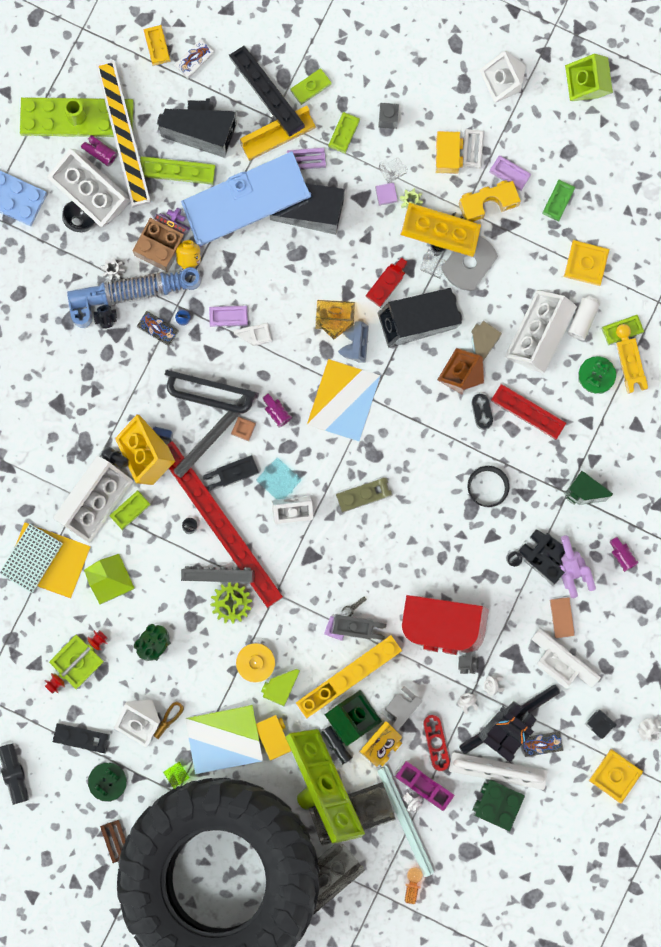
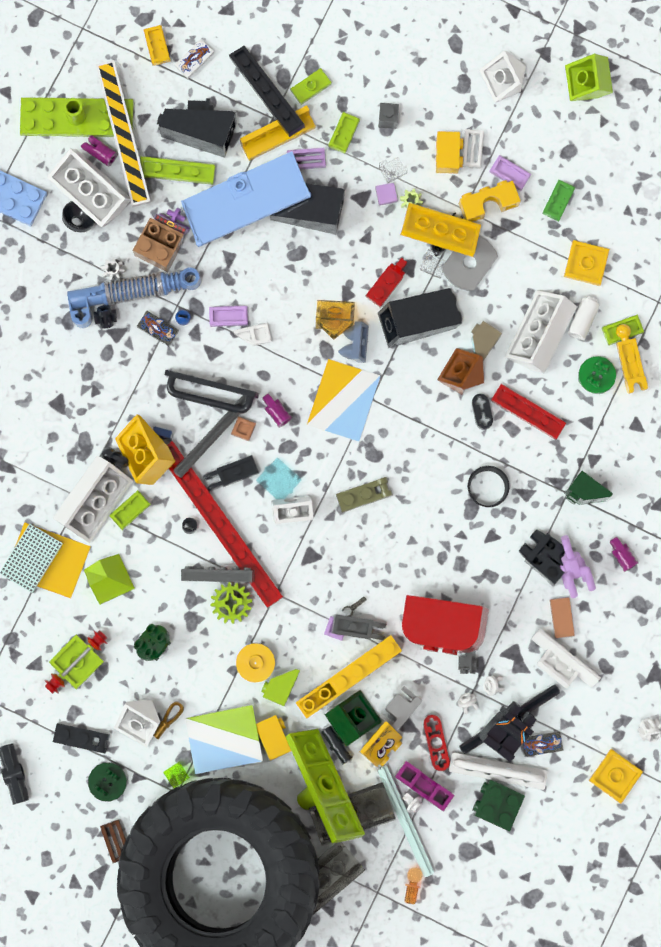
yellow head [176,240,201,269] -> none
black hinge [506,551,522,567] -> none
black panel [585,709,617,739] -> none

